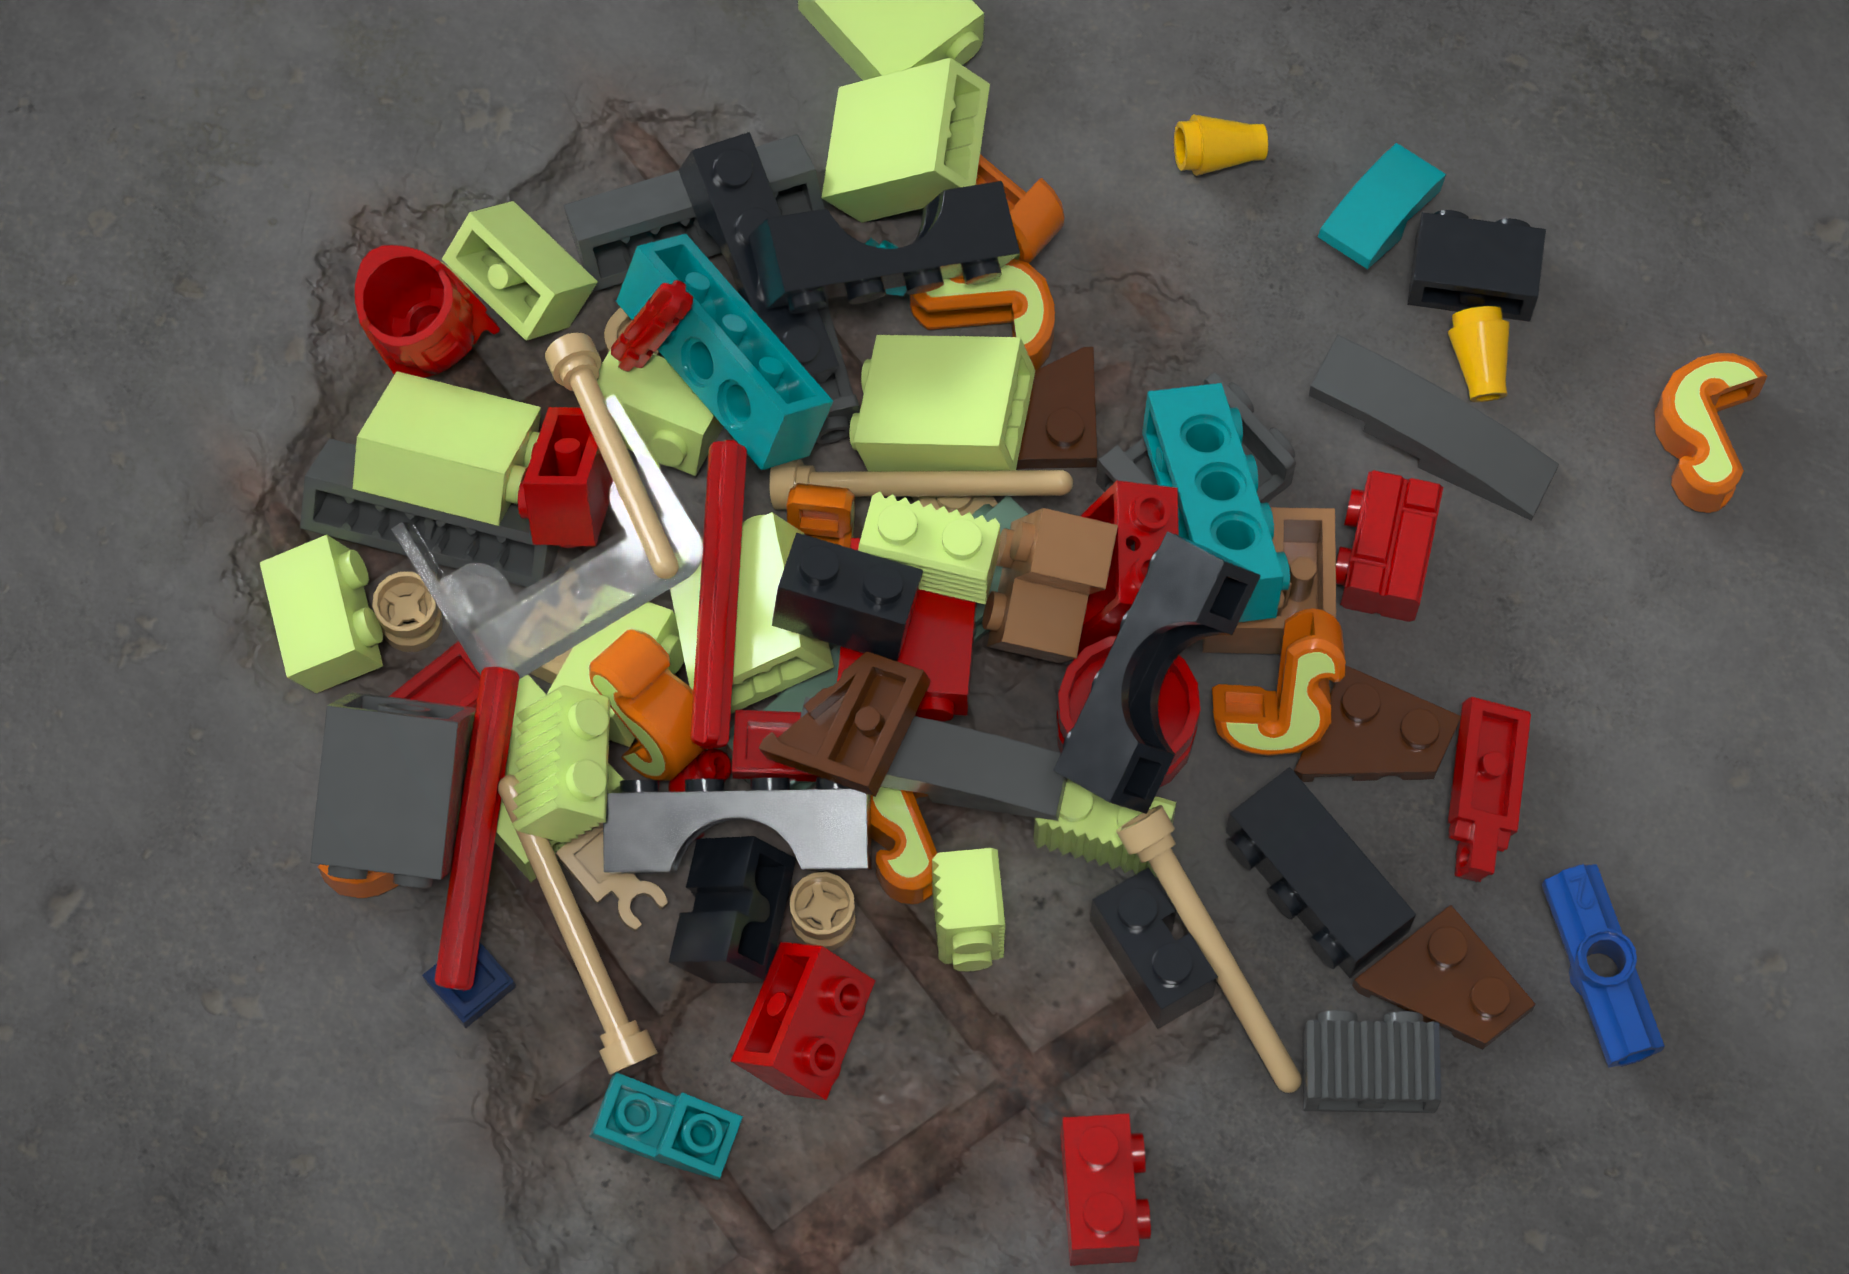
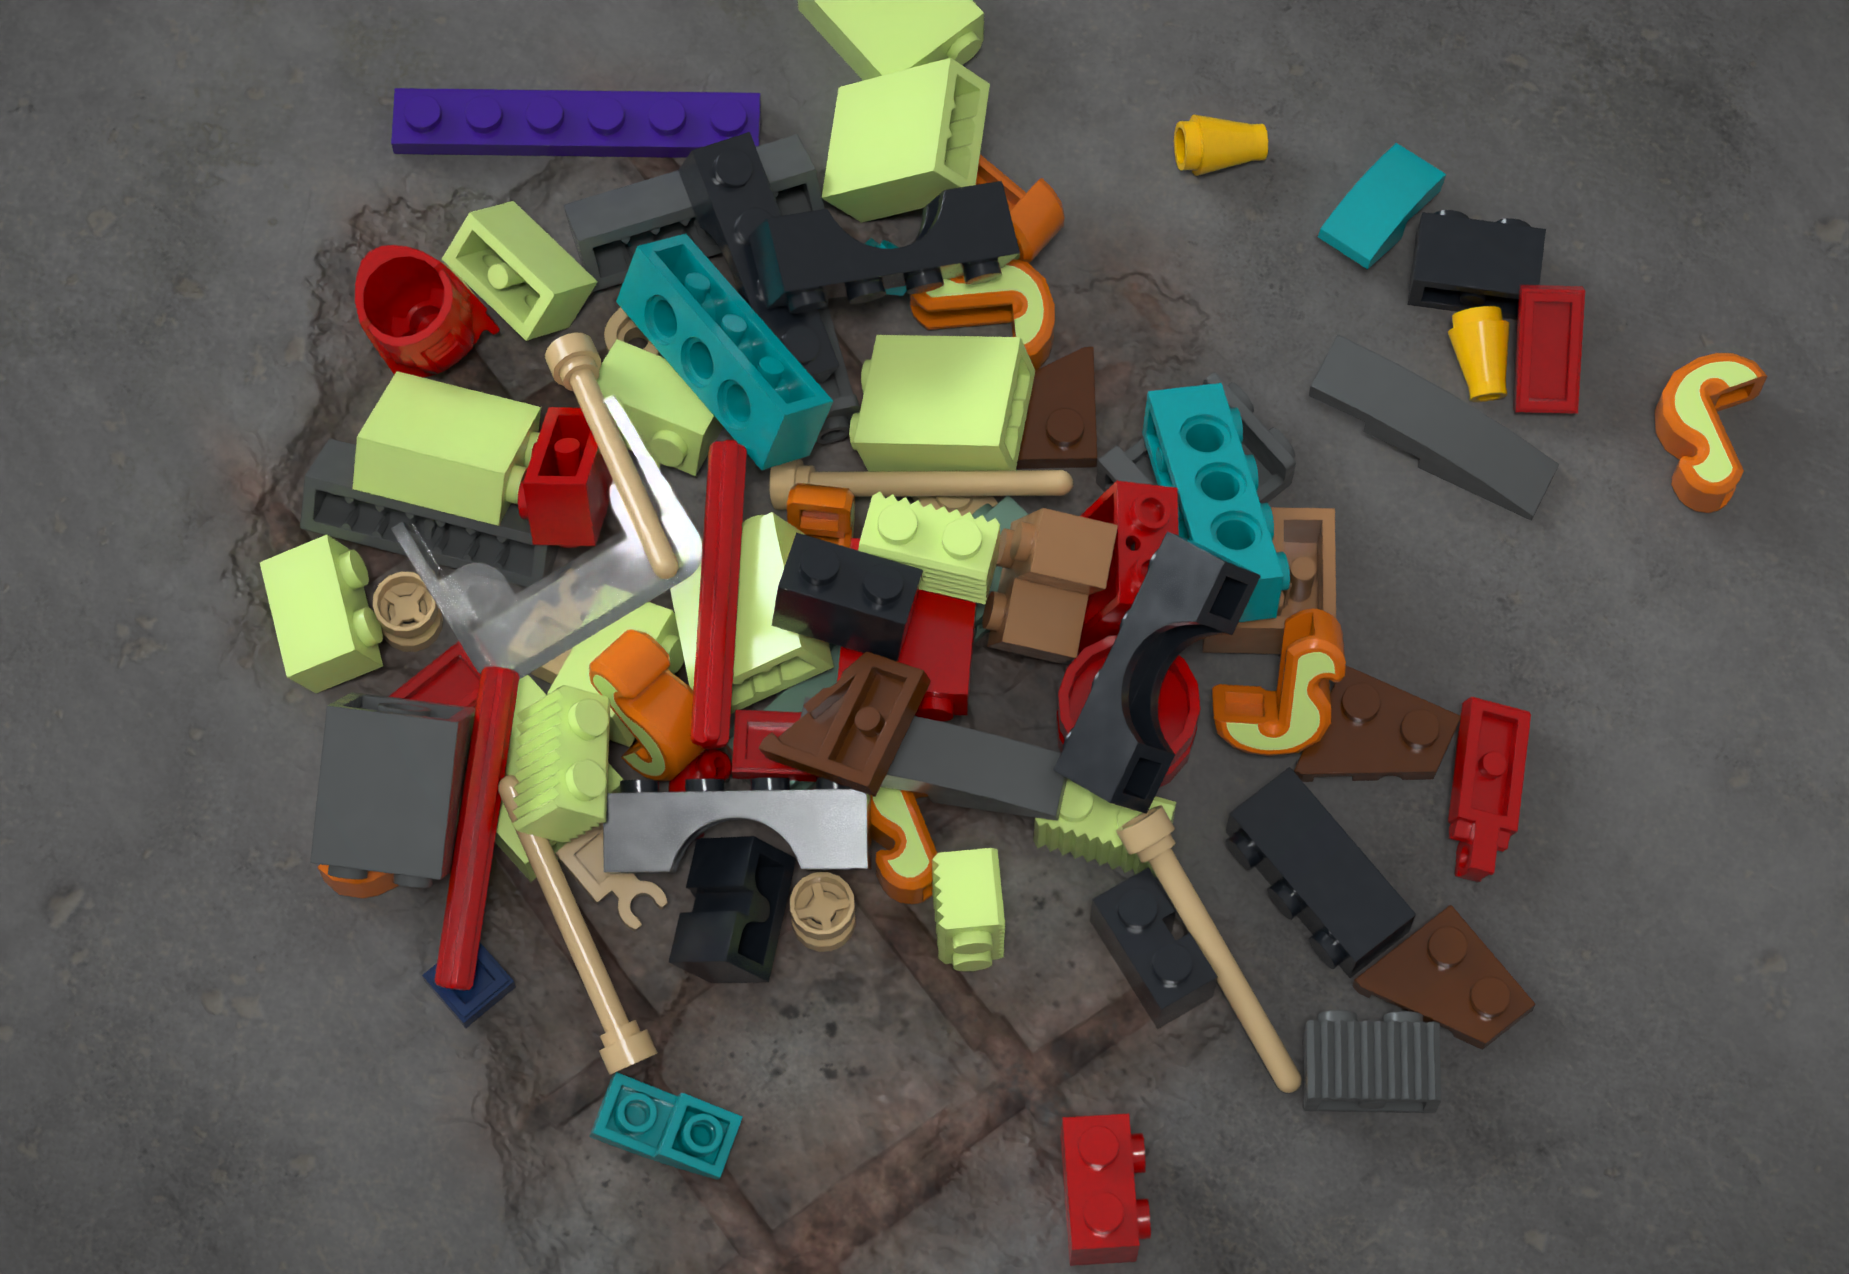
red axle [611,280,693,372] -> none
red brick [731,942,876,1100] -> none
red brick [1336,470,1444,622] -> none
blue piece [1542,864,1665,1068] -> none
none -> dark purple plate [391,88,761,158]
none -> red tile [1513,285,1585,414]

